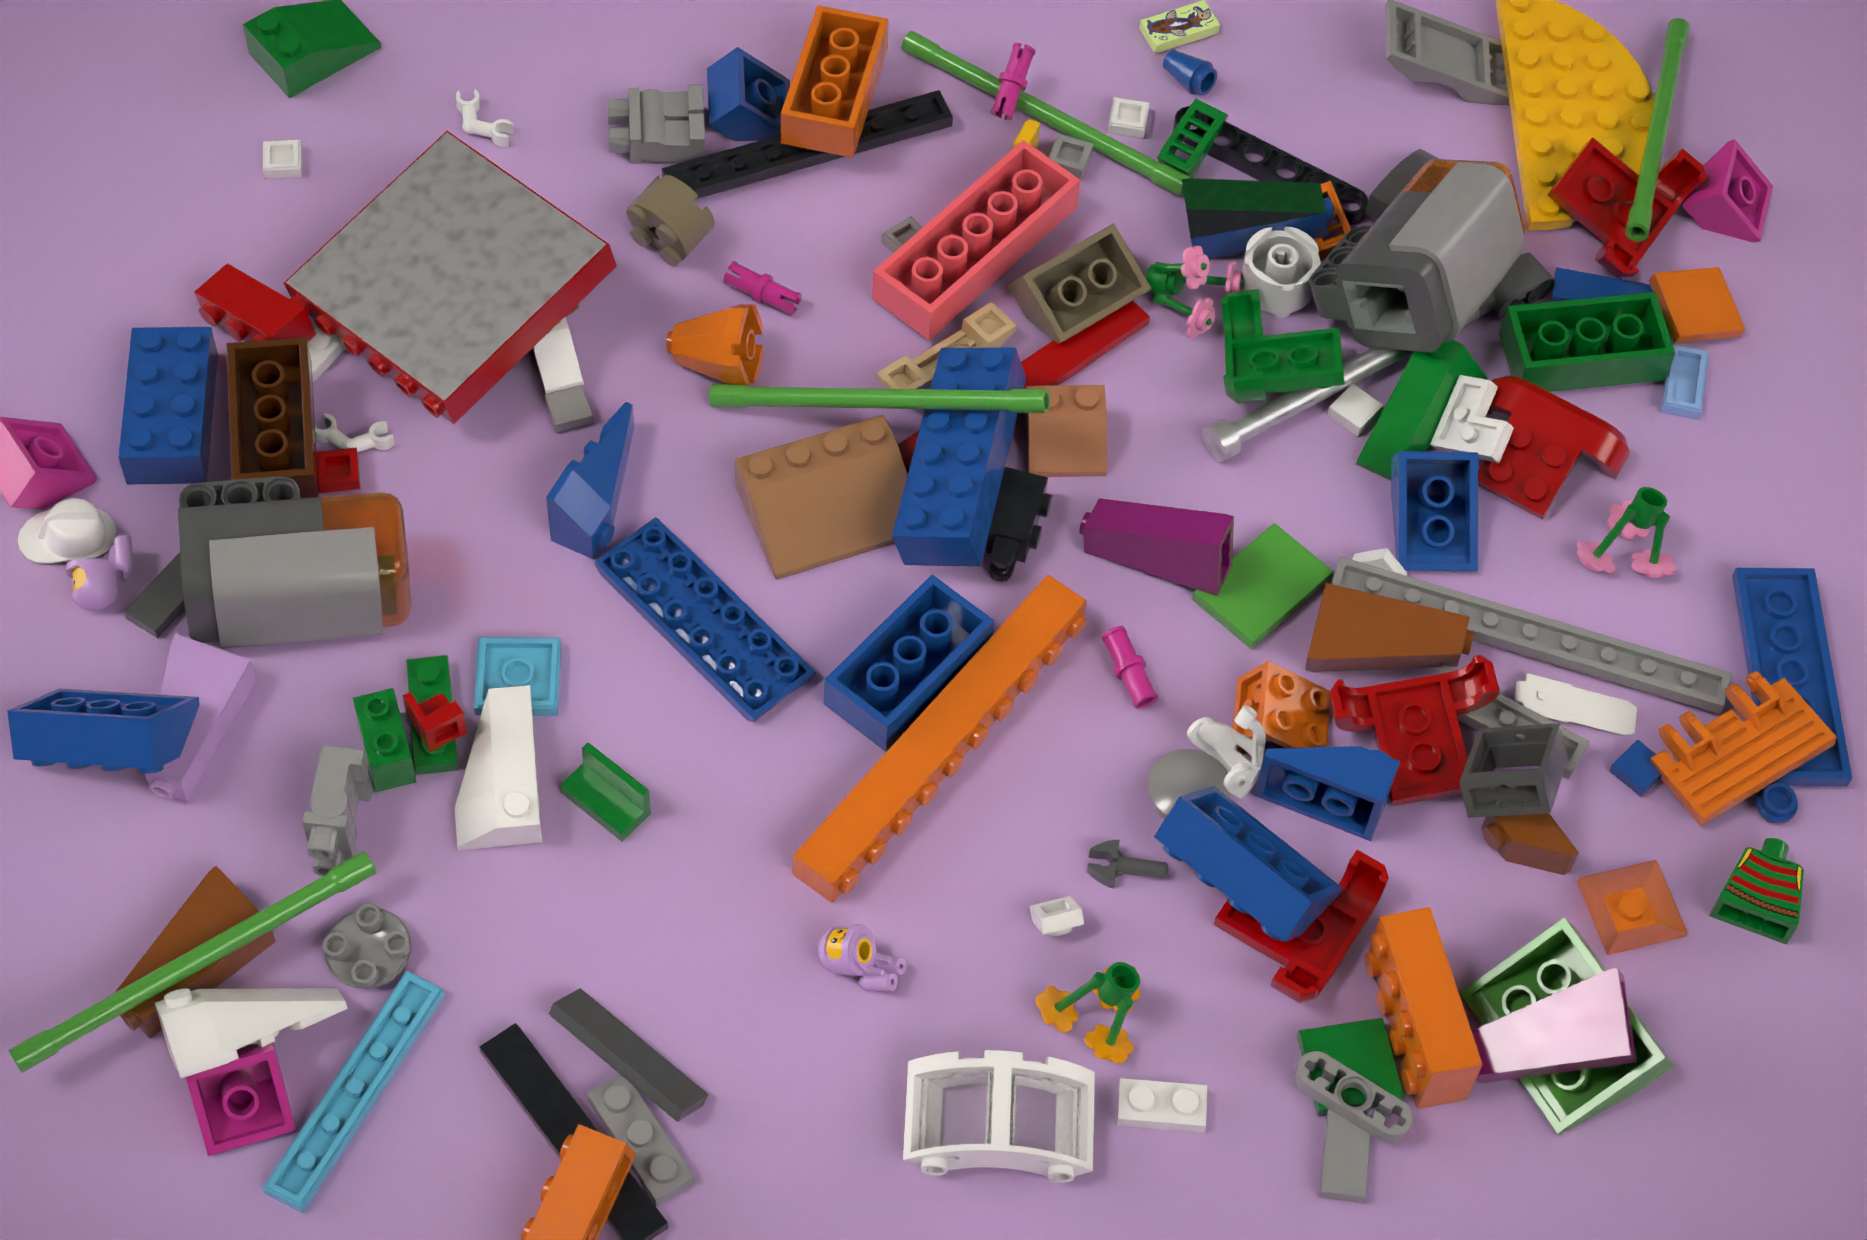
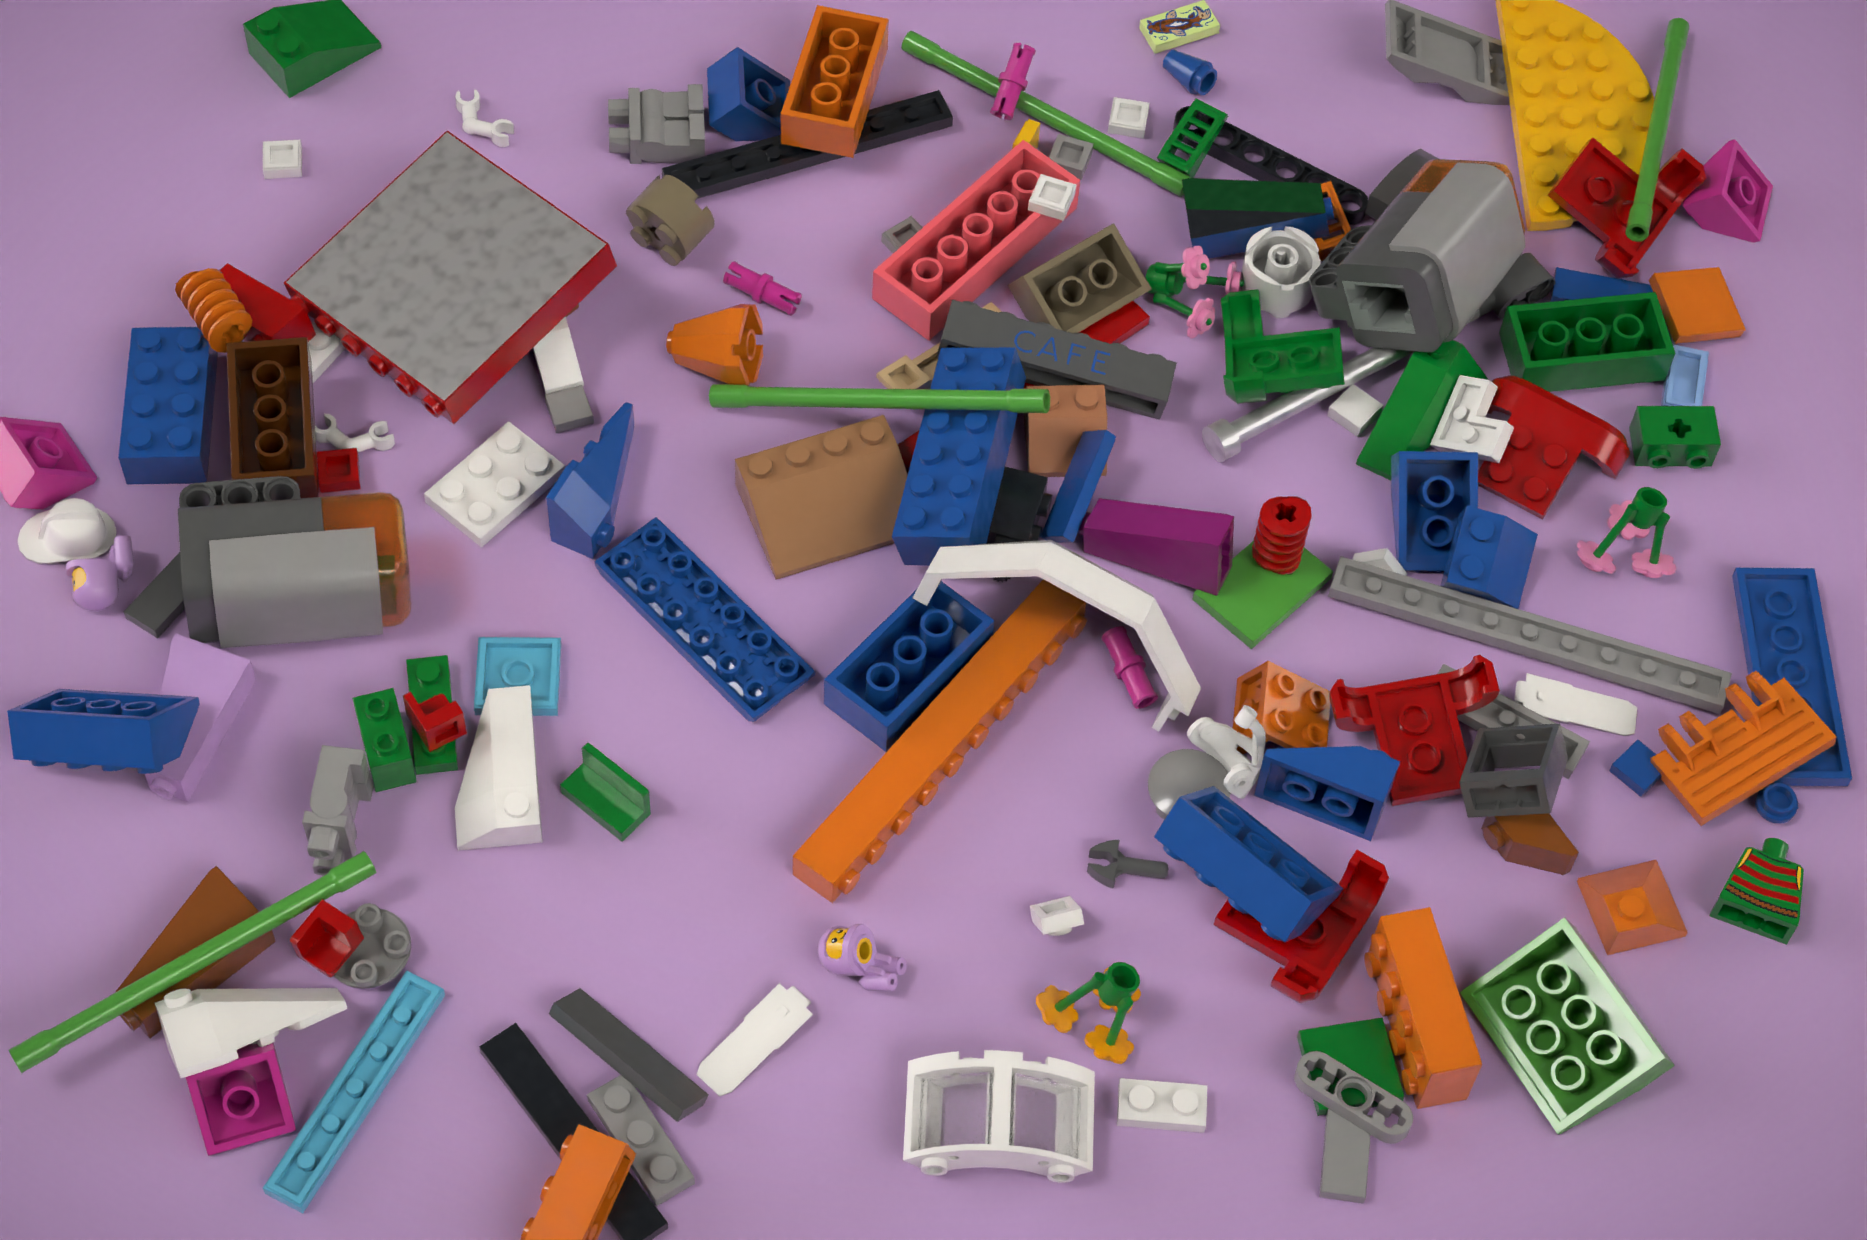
dark orange slope [1305,583,1474,672] -> none
slope [1472,968,1637,1083] -> none
none -> orange piece [175,268,252,353]
none -> red panel [290,899,364,977]
none -> white plate [424,421,565,548]
none -> white piece [696,983,813,1096]
none -> white panel [913,540,1201,732]
none -> dark grey brick [936,300,1177,420]
none -> white tile [1028,174,1077,221]
none -> blue tile [1041,430,1116,543]
none -> red piece [1252,496,1312,575]
none -> blue slope [1440,505,1538,609]
none -> green brick [1629,406,1721,469]

